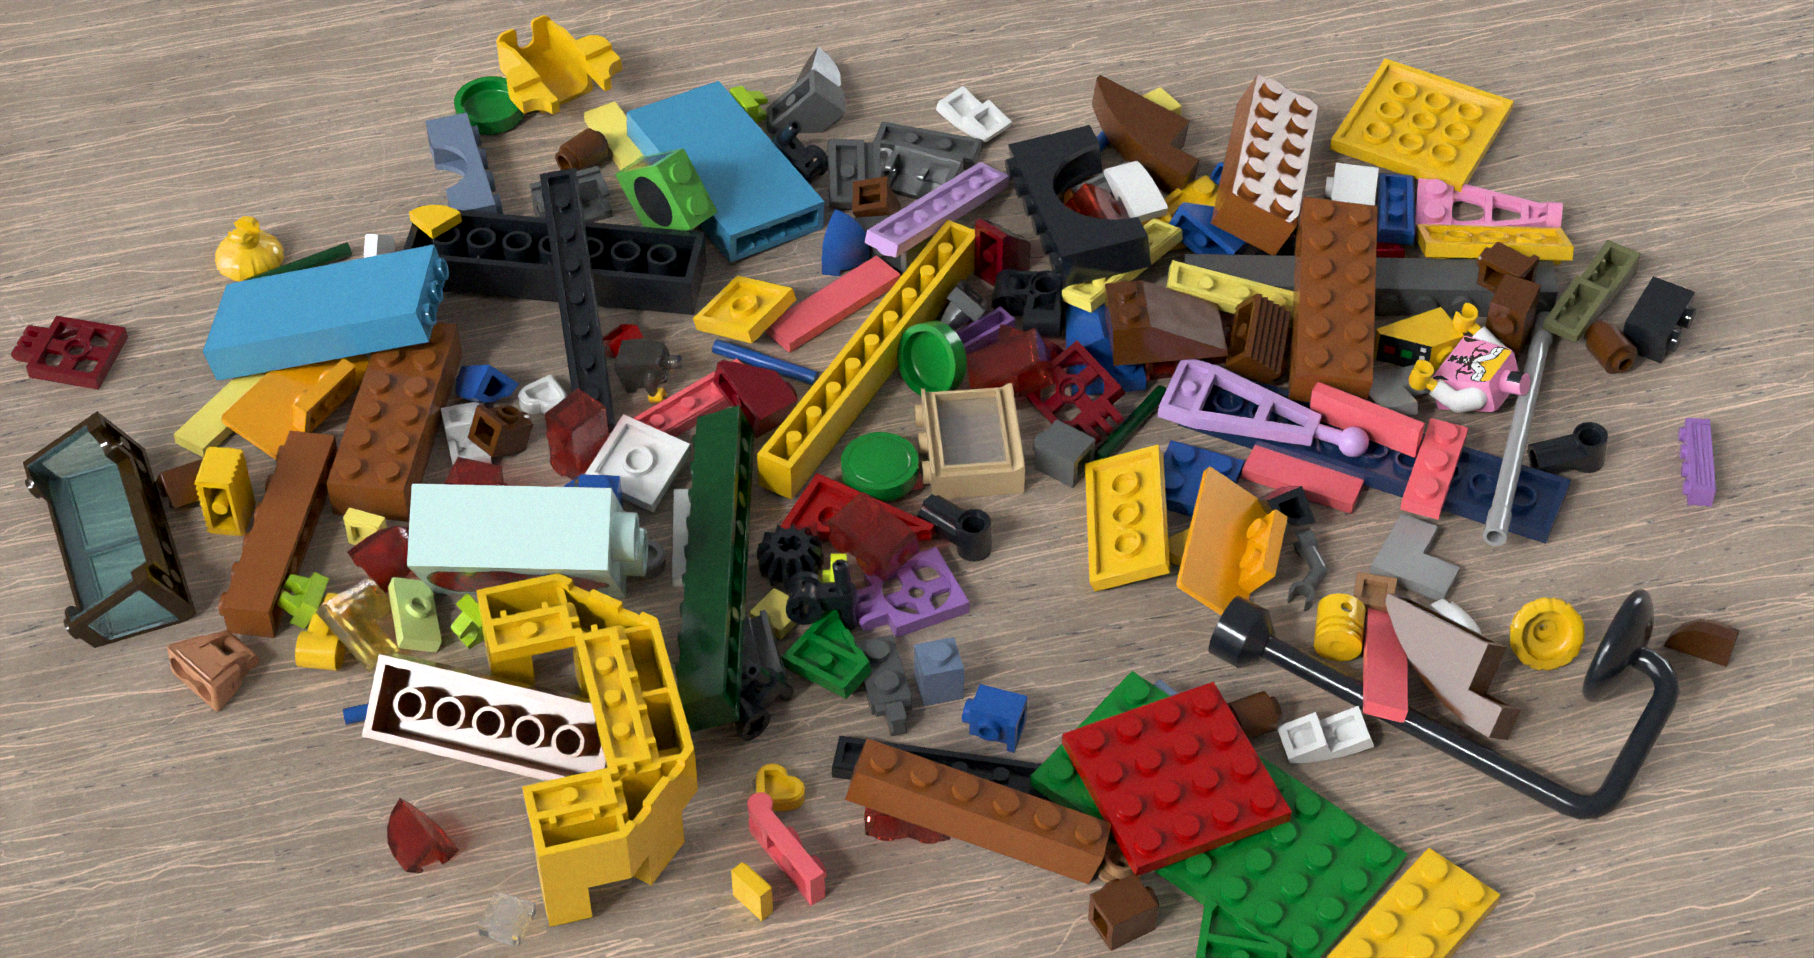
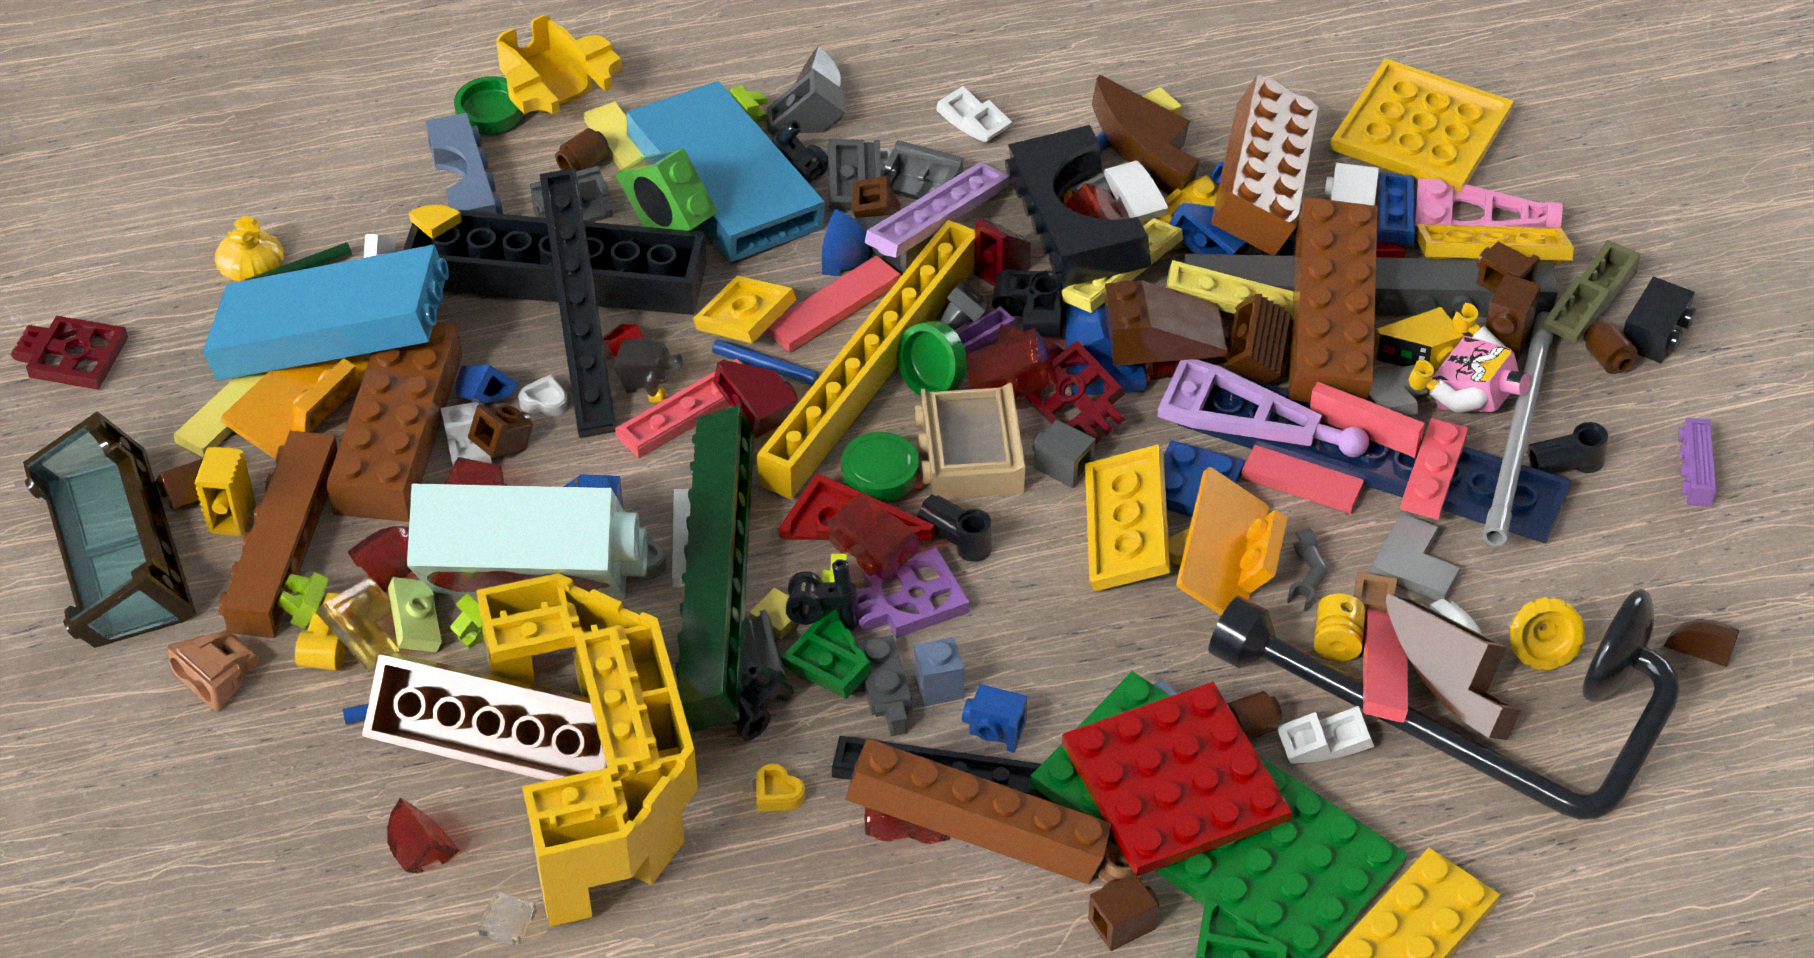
light yellow tile [343,507,390,553] -> none
clear red brick [545,388,609,480] -> none
white plate [585,414,692,513] -> none
yellow tile [731,862,773,921] -> none
coral plate [747,792,827,906] -> none
black gear [756,523,824,591] -> none
dark grey tile [873,122,983,170] -> none
dark green bar [1094,385,1167,461] -> none
black brick [1258,486,1316,526] -> none

